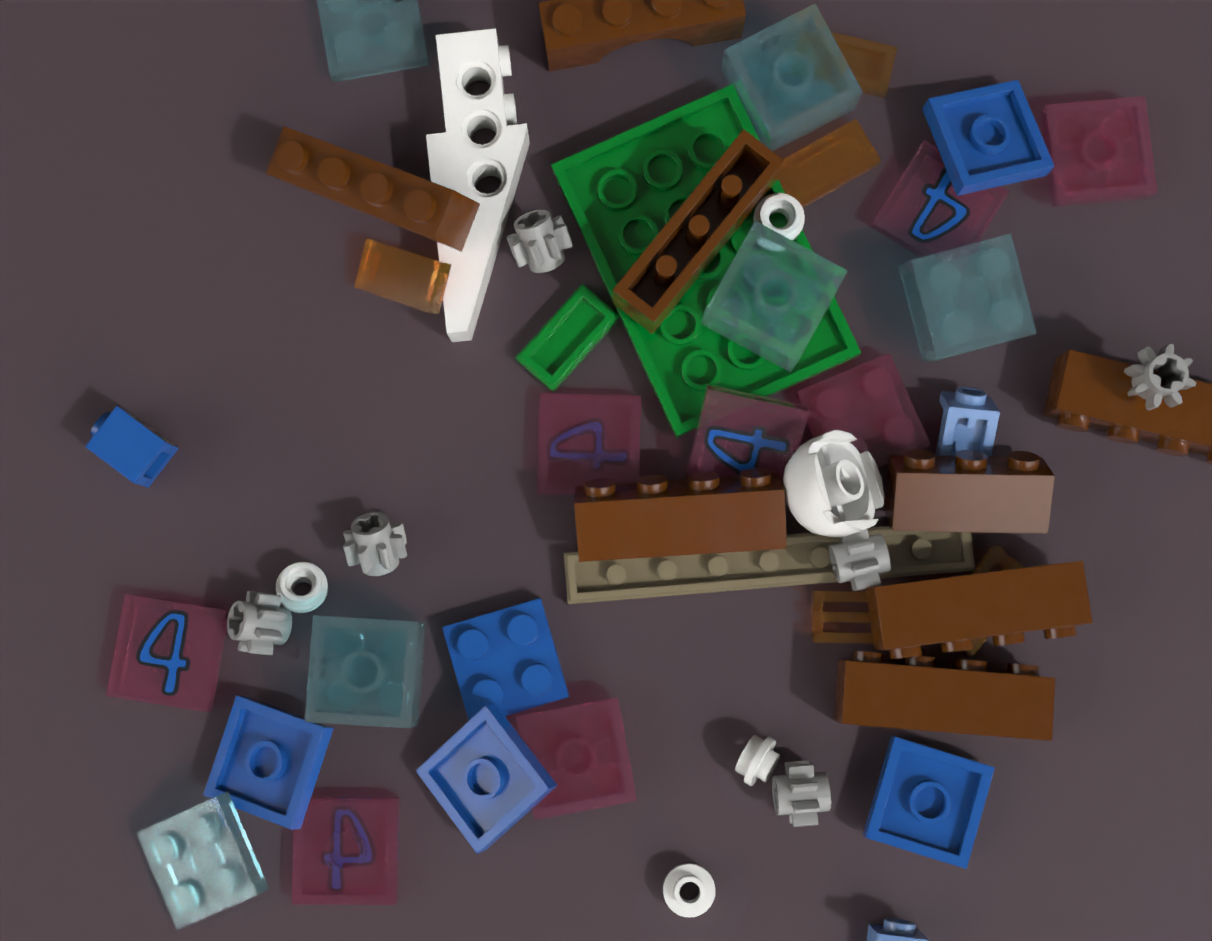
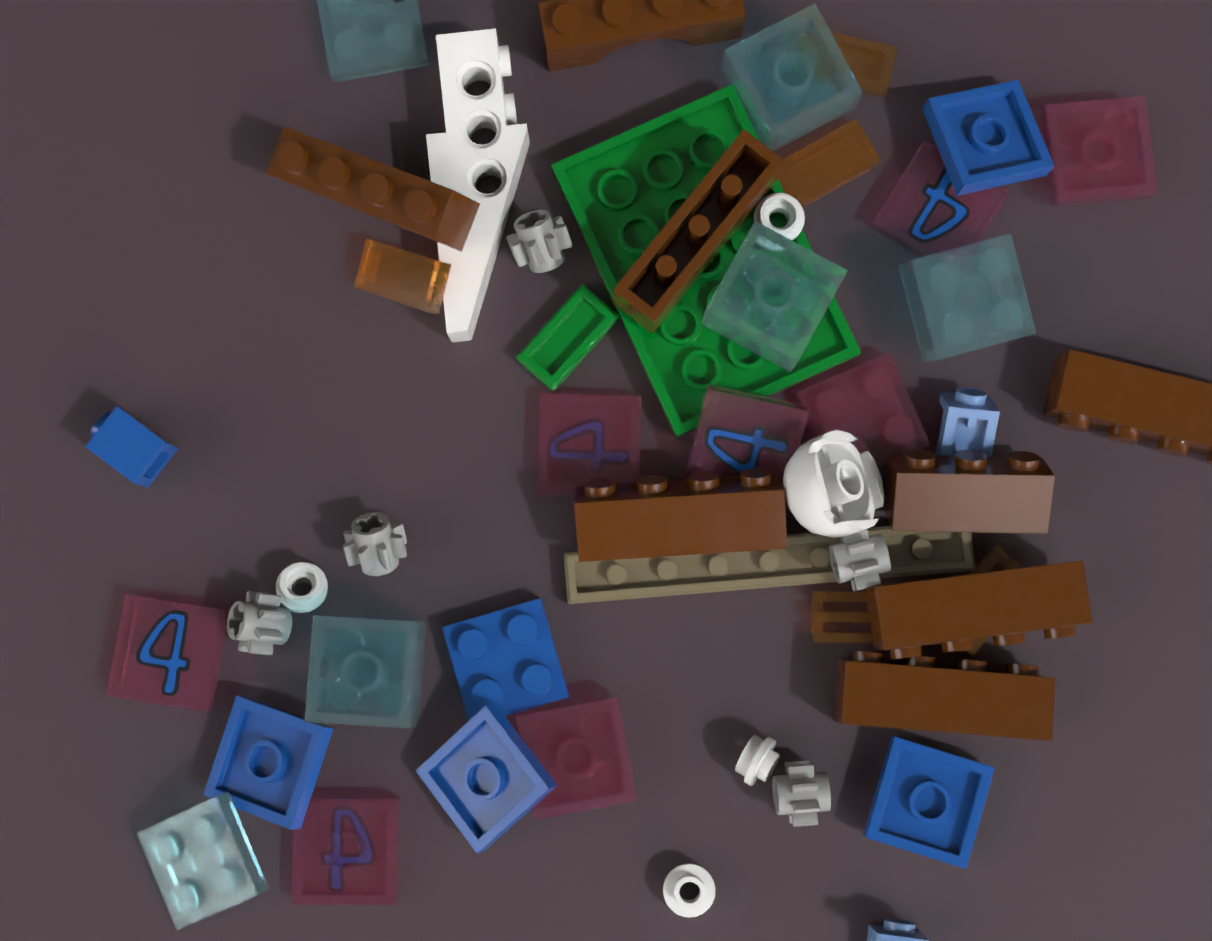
light grey gear [1124,344,1196,411] -> none

